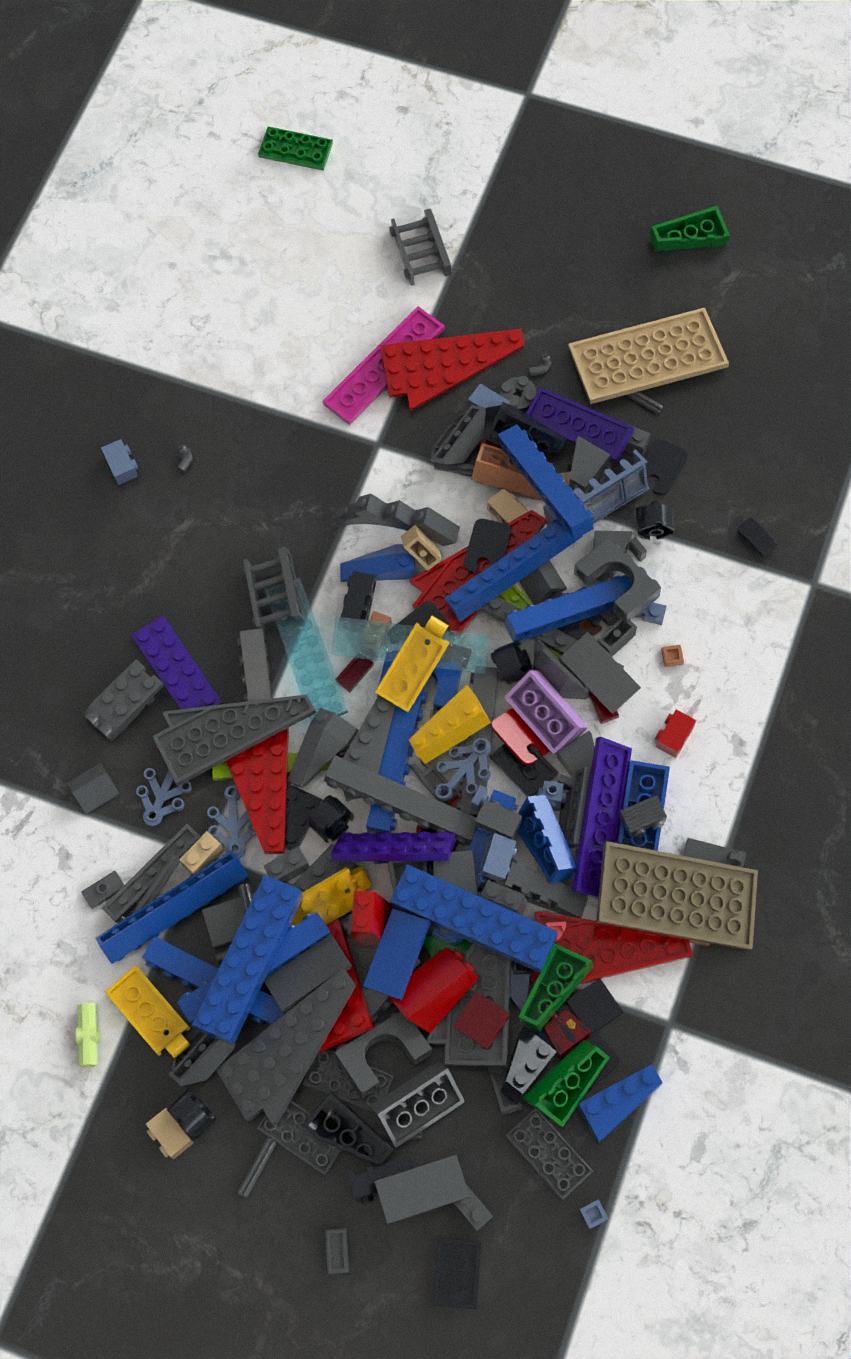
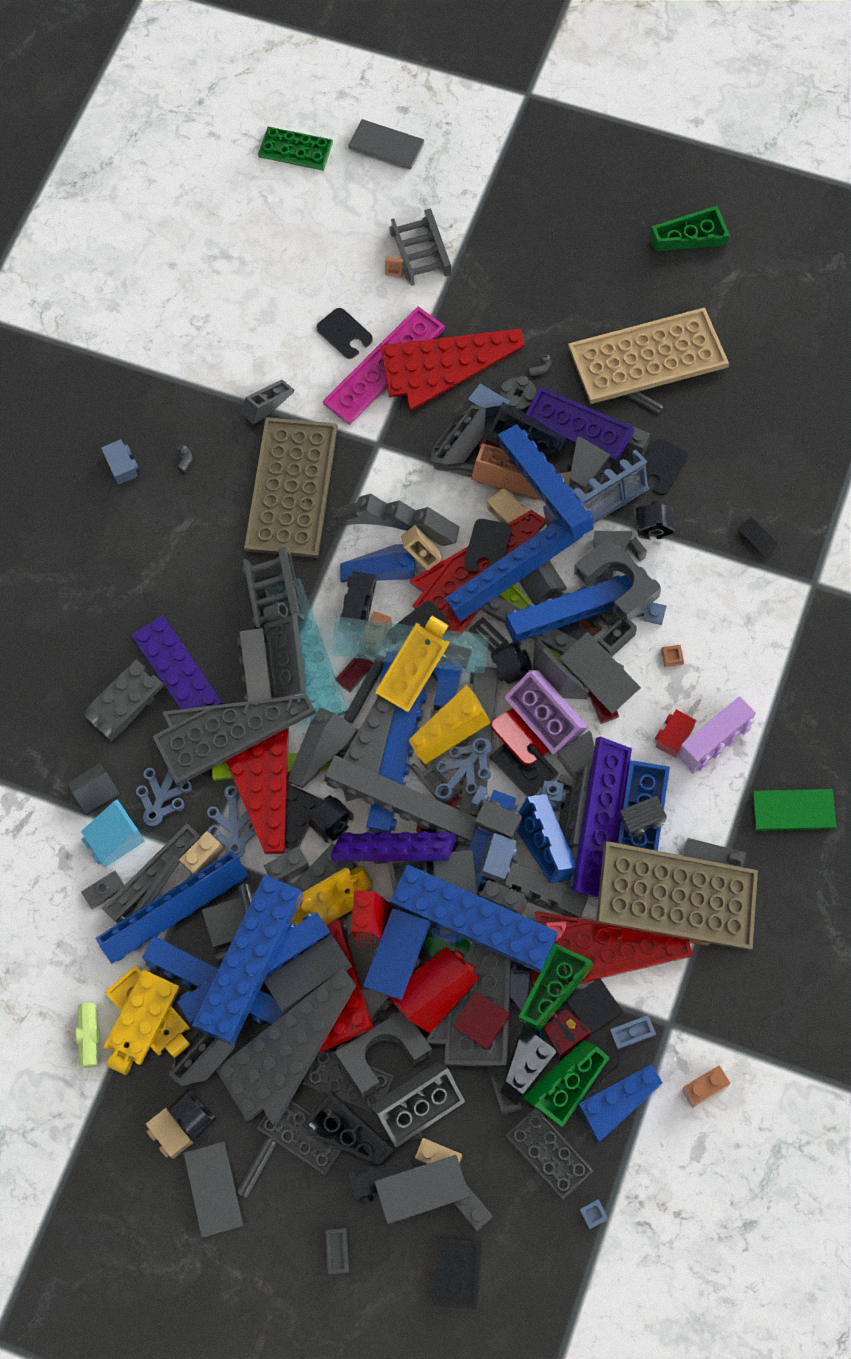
none -> medium azure slope [81,799,145,868]
none -> yellow hinge [103,969,180,1075]
none -> dark grey tile [184,1142,244,1238]
none -> dark grey slope [241,380,295,424]
none -> dark tan plate [244,417,338,558]
none -> dark grey hinge [264,602,306,698]
none -> black piece [317,308,373,359]
none -> dark grey axle [344,655,385,723]
none -> dark grey tile [348,119,424,169]
none -> nougat tile [385,257,404,277]
none -> tan brick [415,1138,462,1165]
none -> black tile [469,617,509,653]
none -> sand blue plate [610,1015,656,1050]
none -> lavender brick [678,696,756,774]
none -> nougat brick [682,1065,731,1108]
none -> green tile [752,789,836,831]

